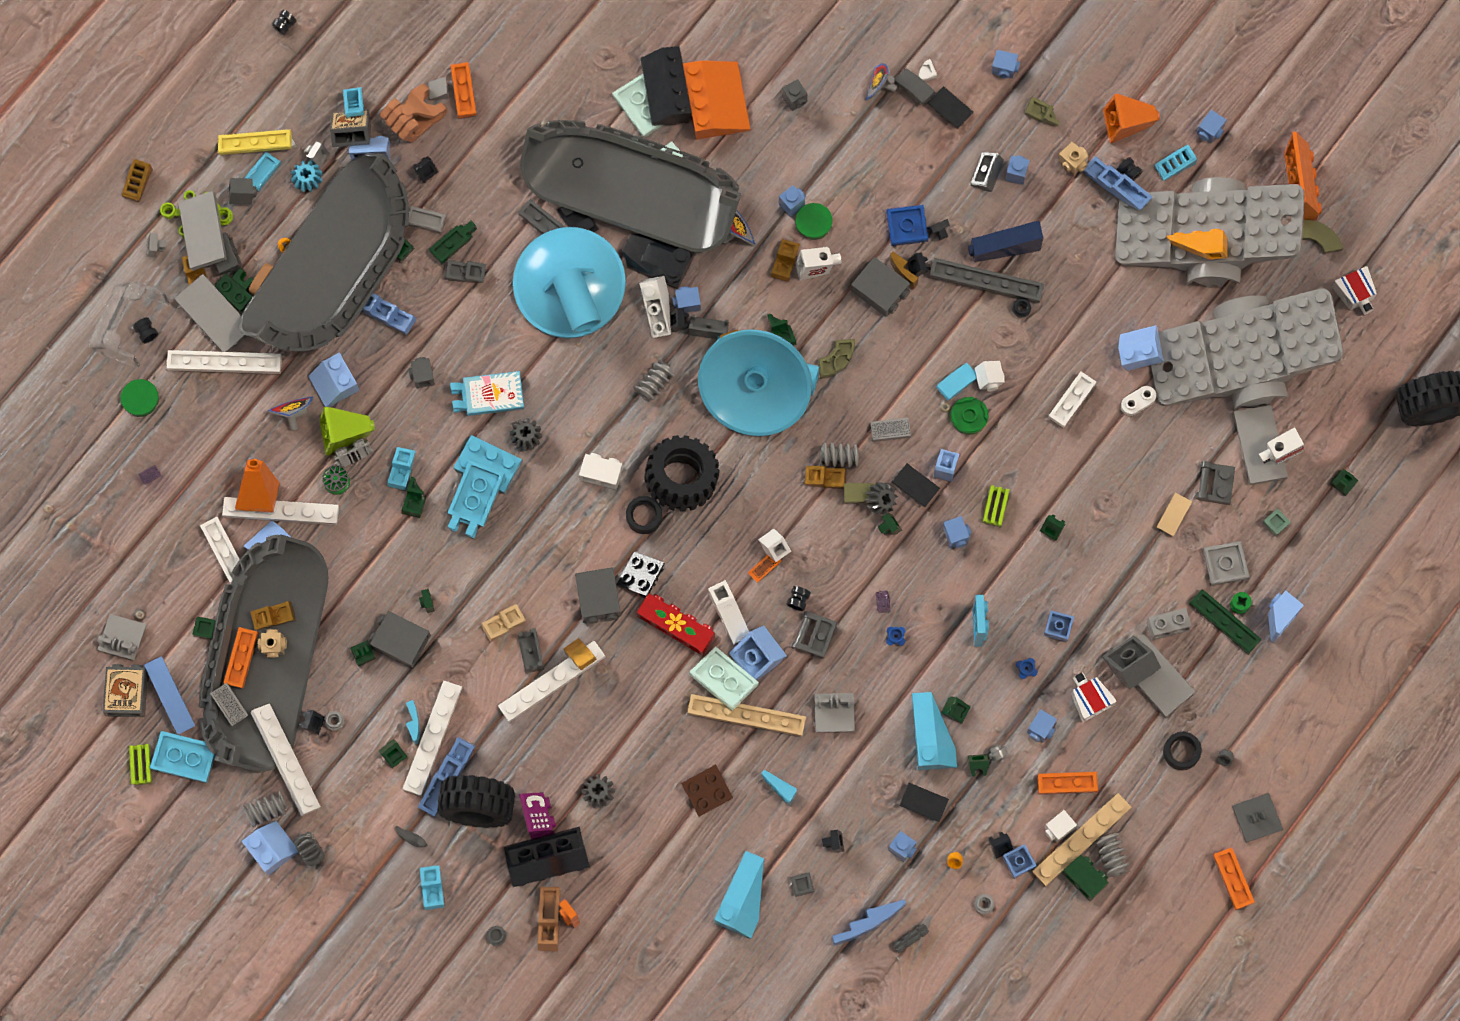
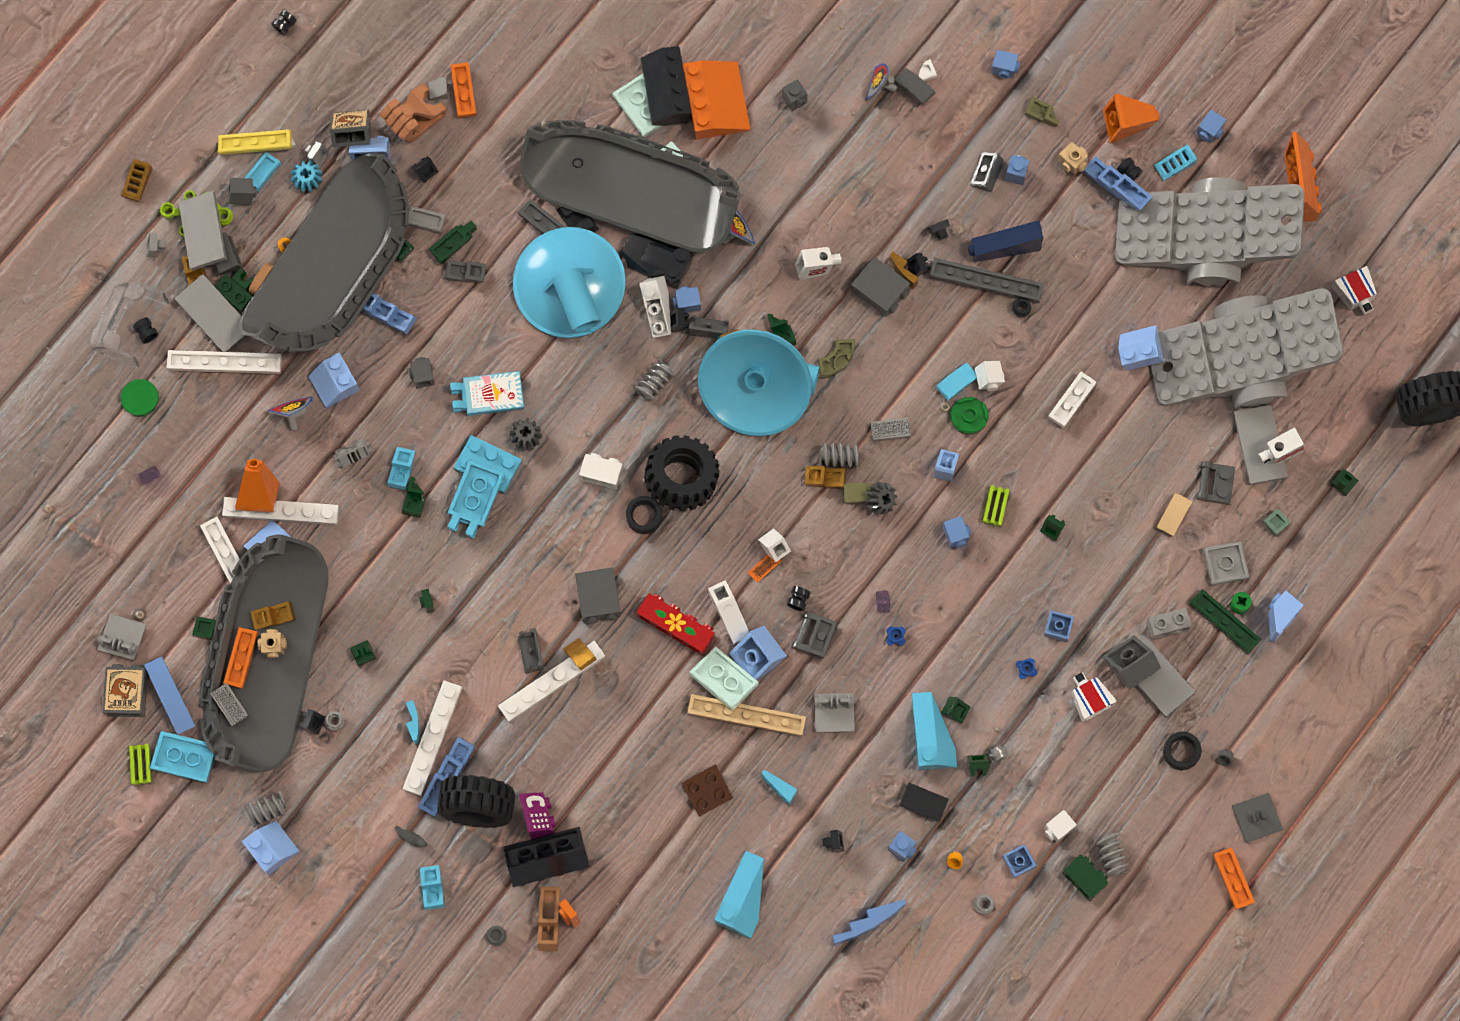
white plate [250,703,320,816] -> none
dark grey gear [294,832,325,866] -> none
lime slope [319,407,375,456] -> none
wheel [322,465,350,495] -> none
medium azure slope [343,87,364,117] -> none
dark grey brick [369,611,431,669] -> none
dark green slope [379,739,408,769] -> none
tan slope [481,604,526,642] -> none
dark grey gear [582,774,615,808] -> none
hinge [616,552,665,599] -> none
pearl gold slope [771,239,800,282] -> none
medium blue brick [779,185,805,217] -> none
dark grey tile [790,872,815,897] -> none
green tile [795,203,833,240] -> none
dark green tile [878,513,903,535] -> none
blue tile [886,205,929,246] -> none
black piece [892,463,940,507] -> none
dark grey axle [893,924,929,953] -> none
black piece [927,86,974,129] -> none
medium azure plate [972,595,989,647] -> none
black tile [989,832,1014,859] -> none
medium blue brick [1027,709,1057,743] -> none
tan plate [1032,793,1132,887] -> none
orange plate [1037,772,1098,795] -> none
white plate [1121,386,1156,416] -> none
light orange slope [1167,229,1227,260] -> none
olive tile [1302,220,1344,254] -> none

